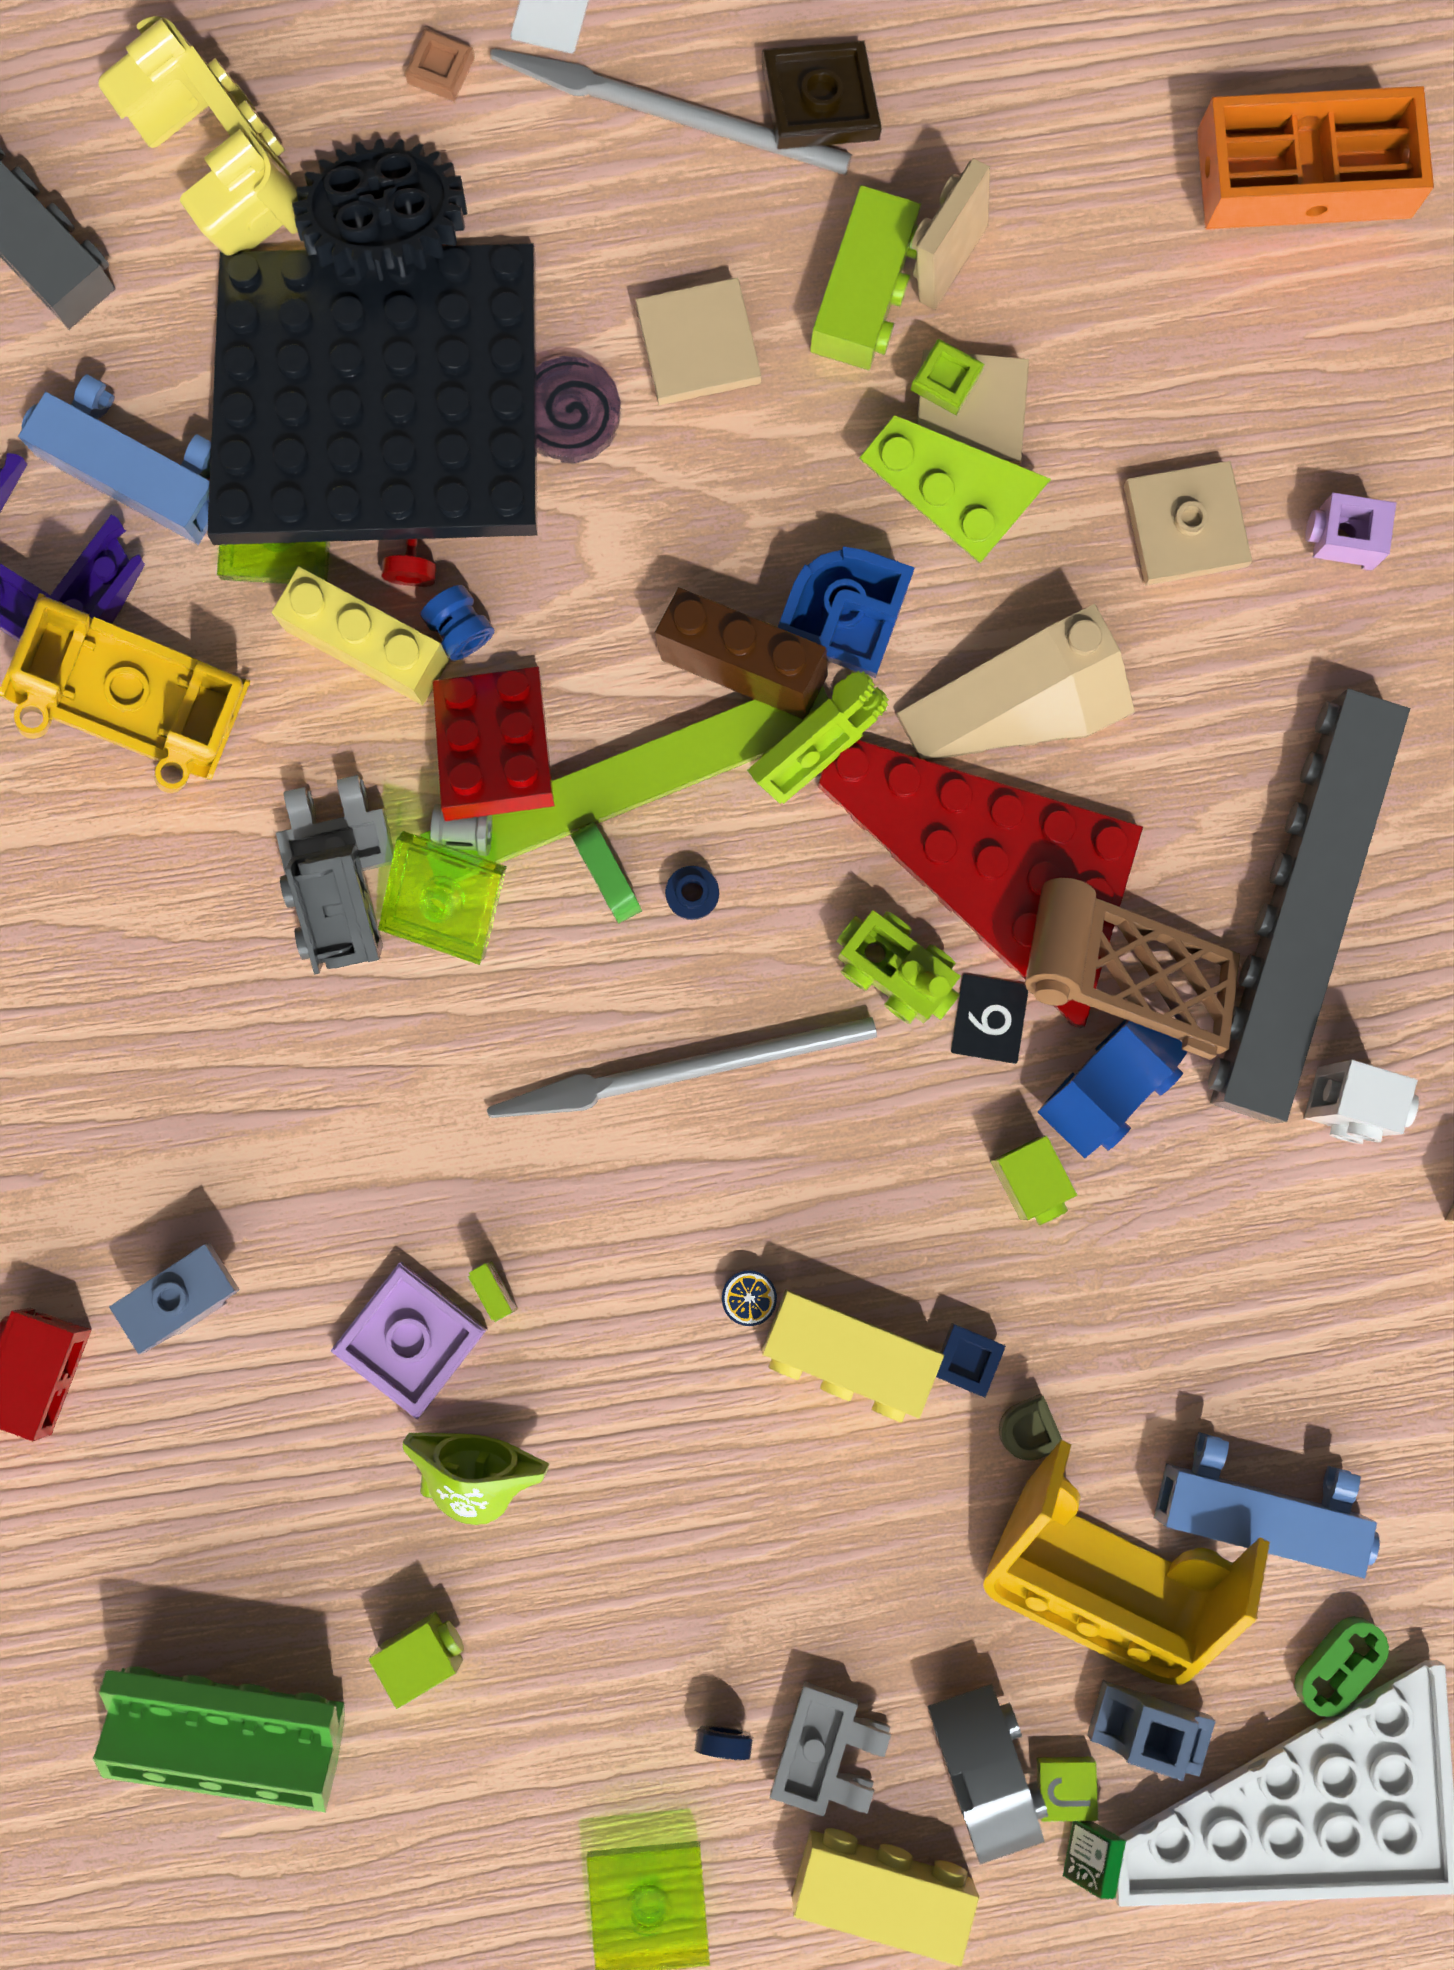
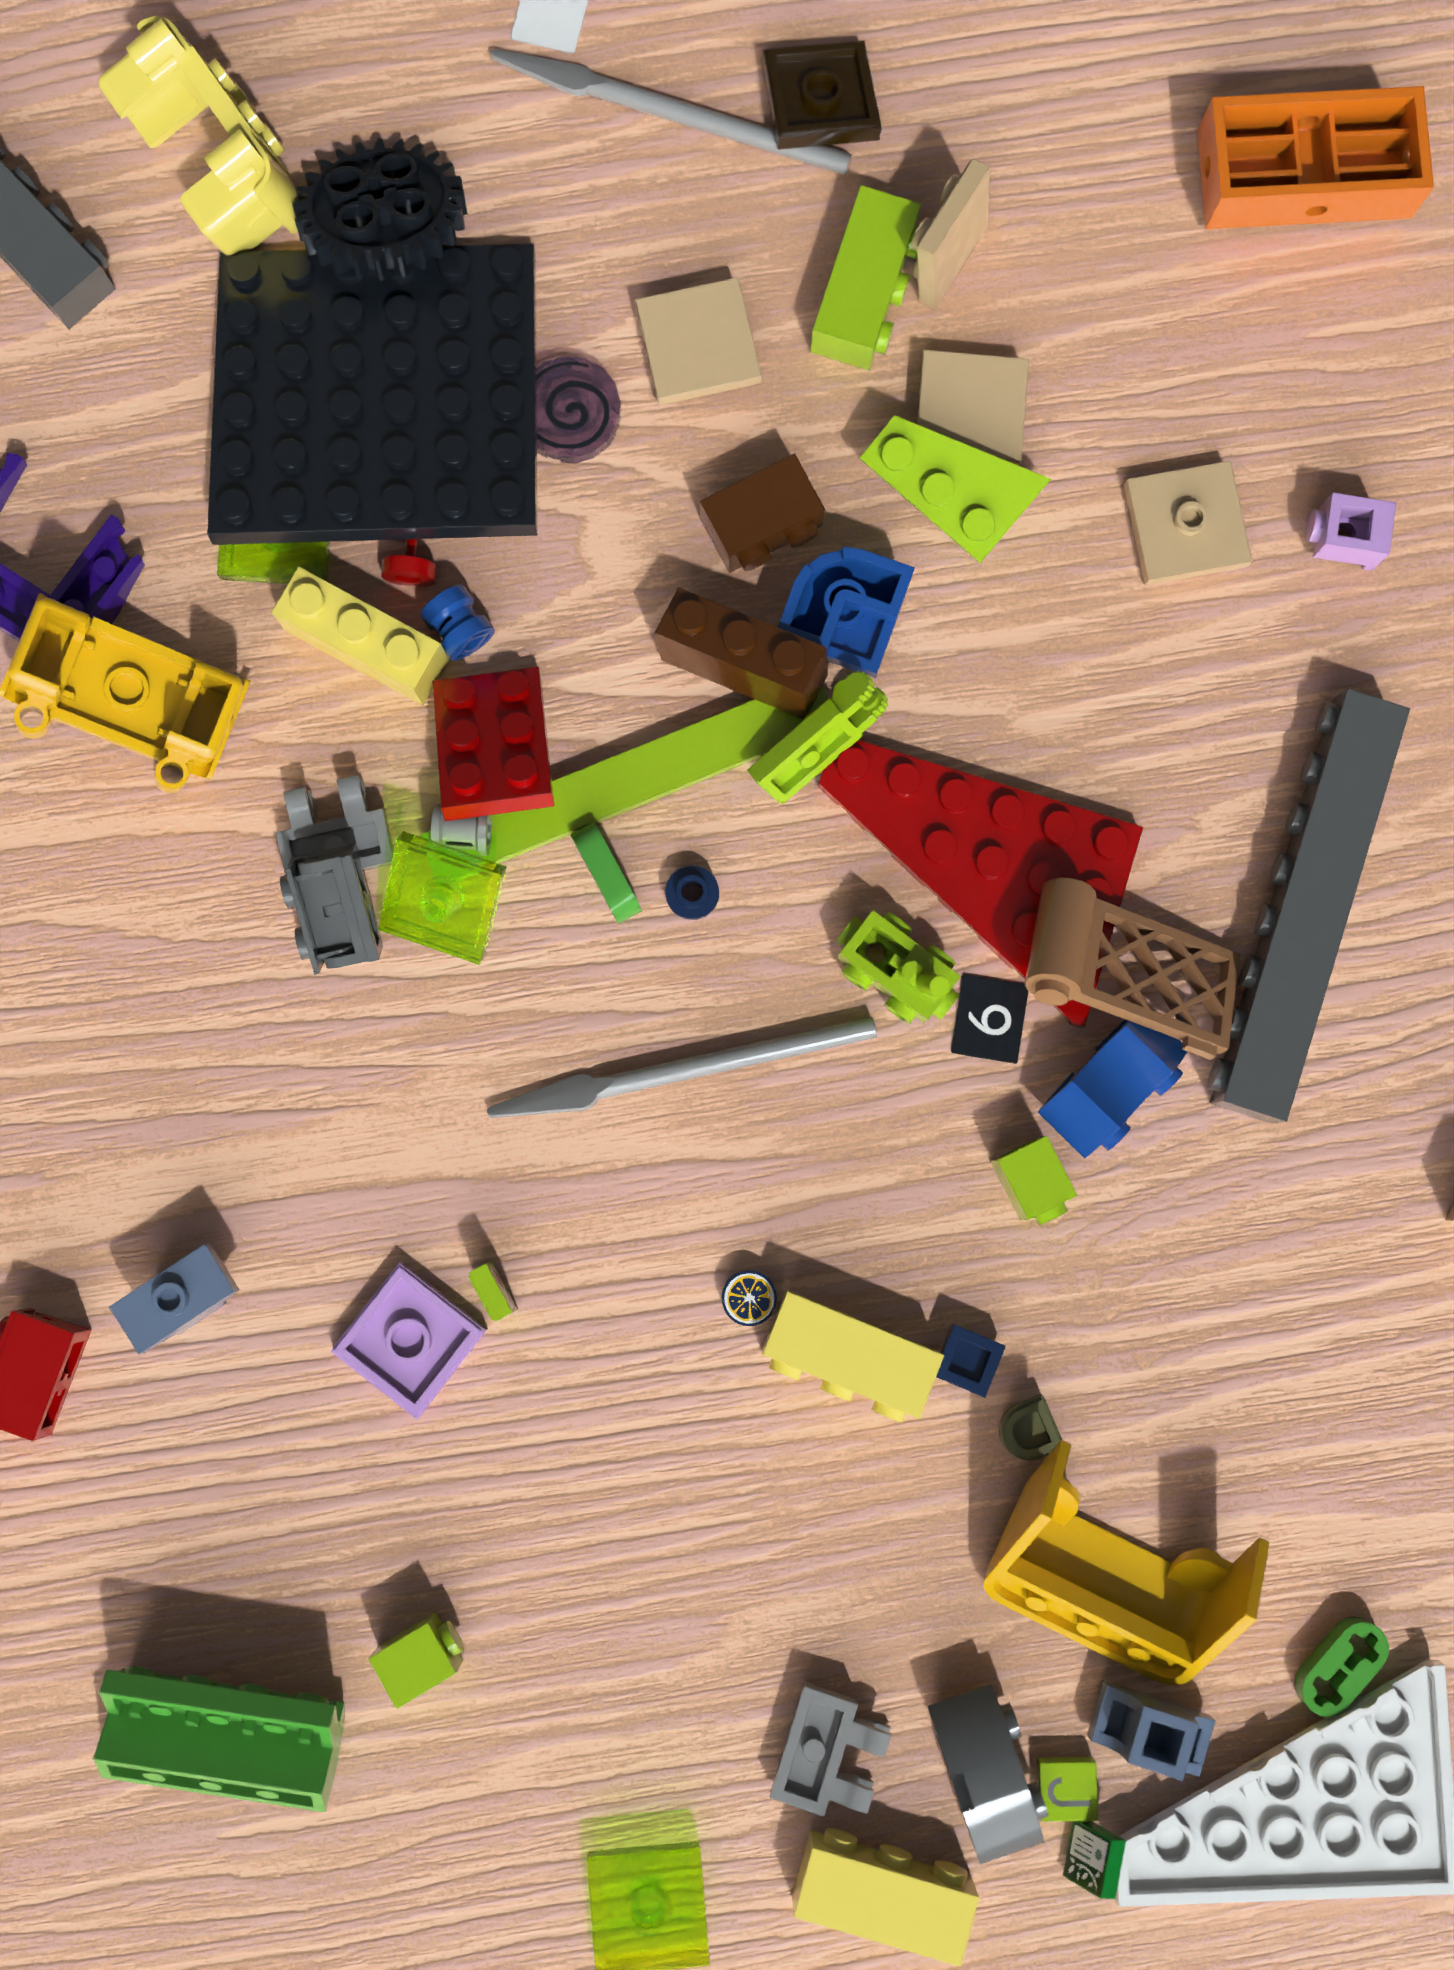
medium blue brick [18,374,211,545] -> none
lime hat [402,1433,549,1525] -> none
nougat tile [405,28,475,102] -> none
dark blue tile [694,1726,753,1760] -> none
tan wedge [896,604,1135,761] -> none
lime tile [910,338,985,416] -> none
medium blue brick [1154,1432,1380,1579] -> none
white brick [1304,1060,1419,1144] -> none
none -> reddish brown piece [700,453,825,573]

